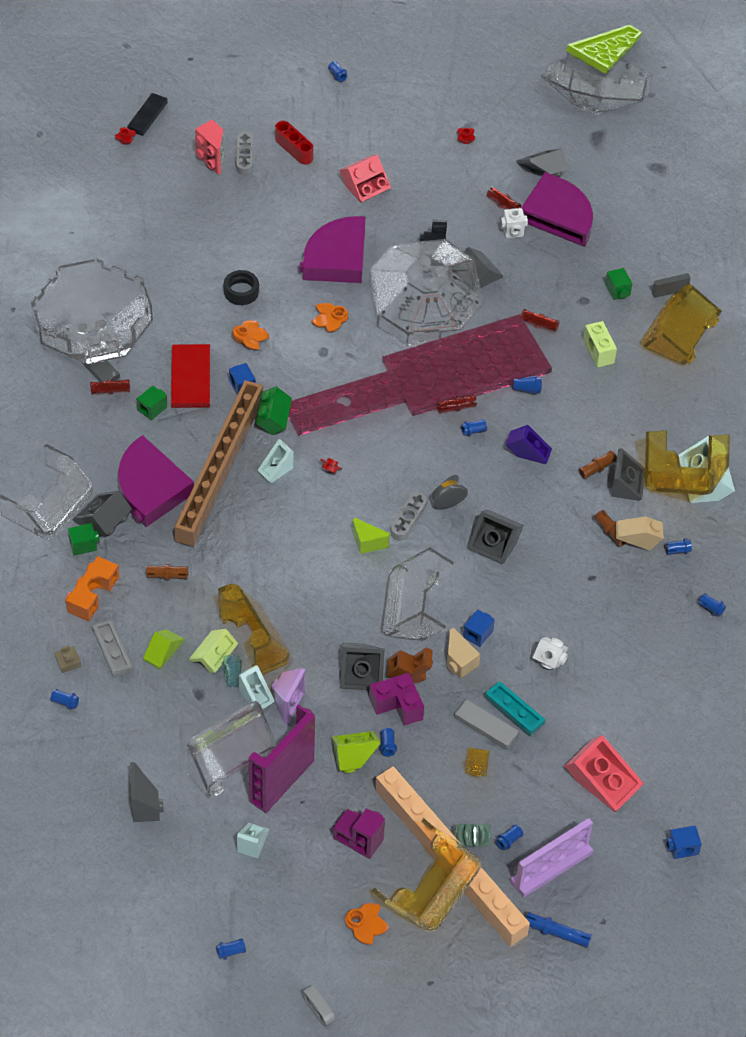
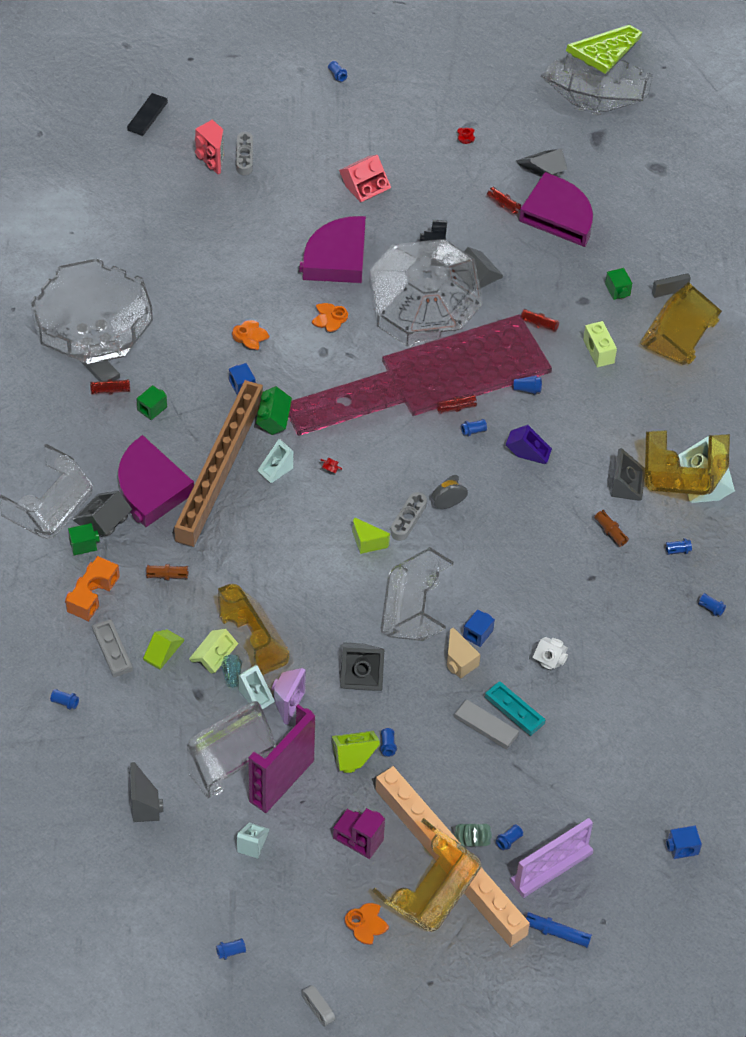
dark tan tile [55,645,82,673] -> none
red plate [115,127,136,145] -> none
red tile [171,344,210,408] -> none
black tyre [224,270,259,306] -> none
red beam [275,121,313,165] -> none
magenta brick [369,673,424,726] -> none
dark orange brick [387,647,433,683] -> none
clear yellow bracket [465,748,490,777] -> none
dark grey slope [467,510,524,564] -> none
white brick [500,208,528,238] -> none
coral slope [564,735,644,812] -> none
dark orange pin [578,450,617,479] -> none
tan slope [616,516,664,551] -> none

